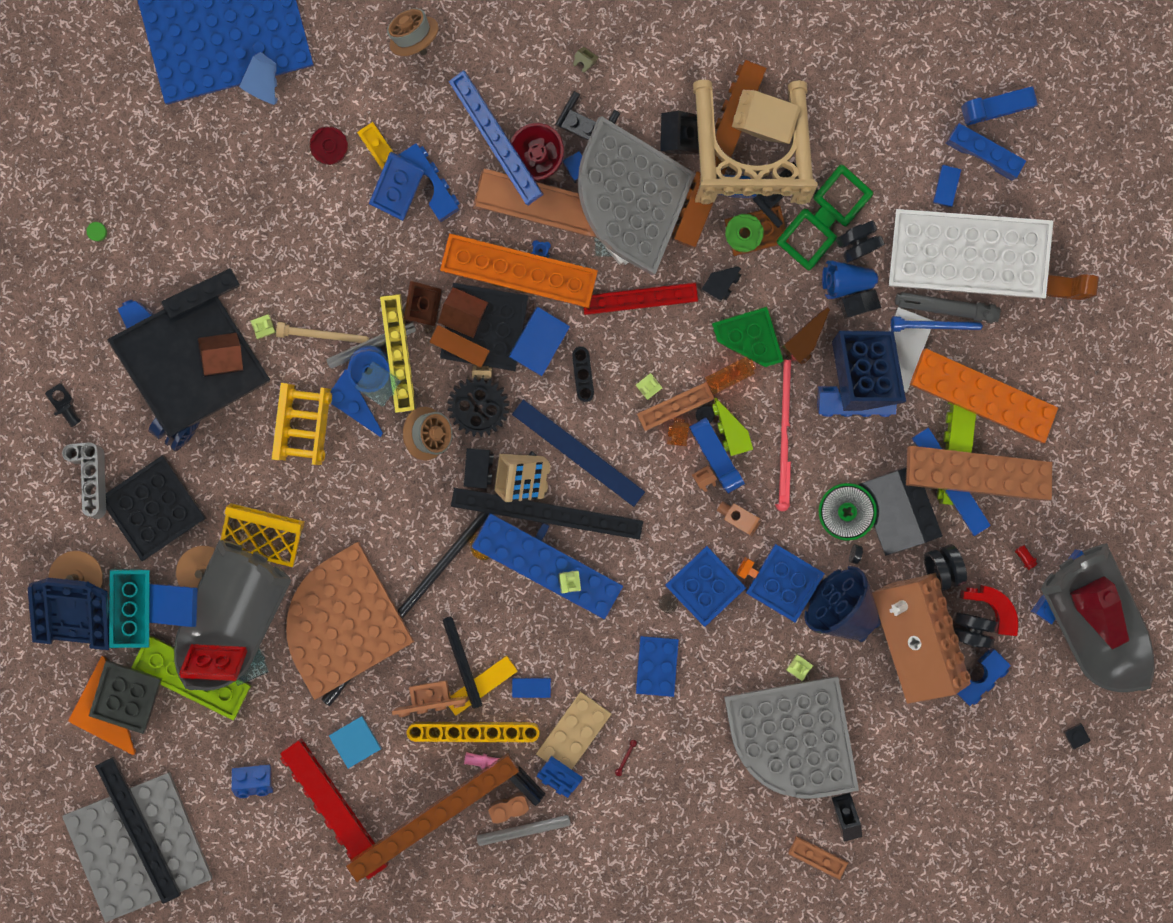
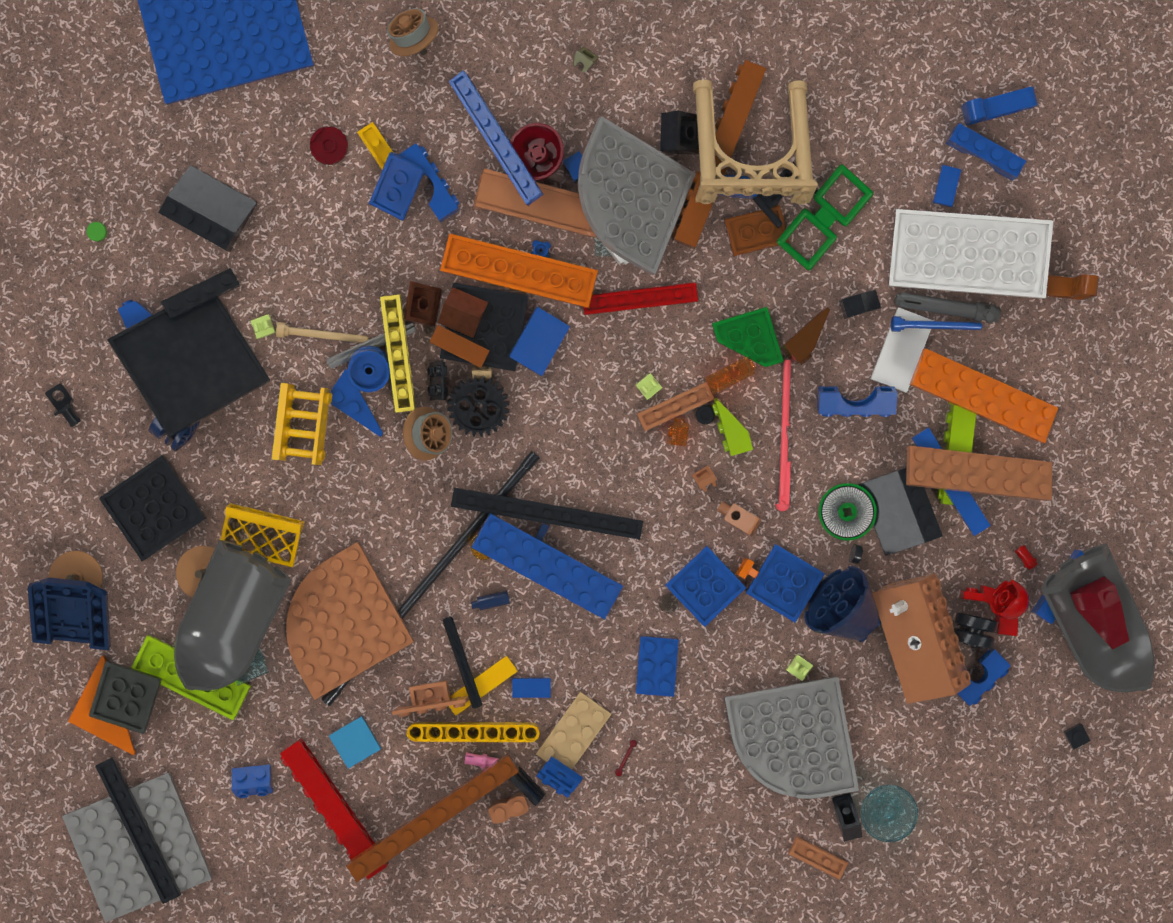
light grey beam [62,442,106,519] -> none
teal slope [109,569,150,648] -> none
blue tile [149,584,198,627] -> none
red tile [179,644,247,681] -> none
copper slope [198,333,243,376] -> none
medium blue slope [239,52,278,105] -> none
clear light blue piece [355,361,401,407] -> none
black brick [464,448,494,488] -> none
light grey axle [477,815,571,846] -> none
tan slope [494,454,550,502] -> none
dark blue tile [512,399,645,507] -> none
black plate [555,91,621,141] -> none
yellowish green tile [559,570,581,593] -> none
black beam [572,347,594,403] -> none
blue beam [689,417,745,494] -> none
black slope [701,266,742,303] -> none
bright green tile [725,214,764,252] -> none
tan slope [732,89,801,144] -> none
blue cone [822,260,878,299] -> none
dark blue slope [832,331,906,411] -> none
black wheel [835,220,885,263] -> none
black wheel [924,544,967,592] -> none
none -> black slope [158,165,257,253]
none -> black hinge [427,360,448,401]
none -> dark blue cylinder [471,590,510,611]
none -> clear light blue piece [860,784,918,842]
none -> red cylinder [990,579,1029,619]

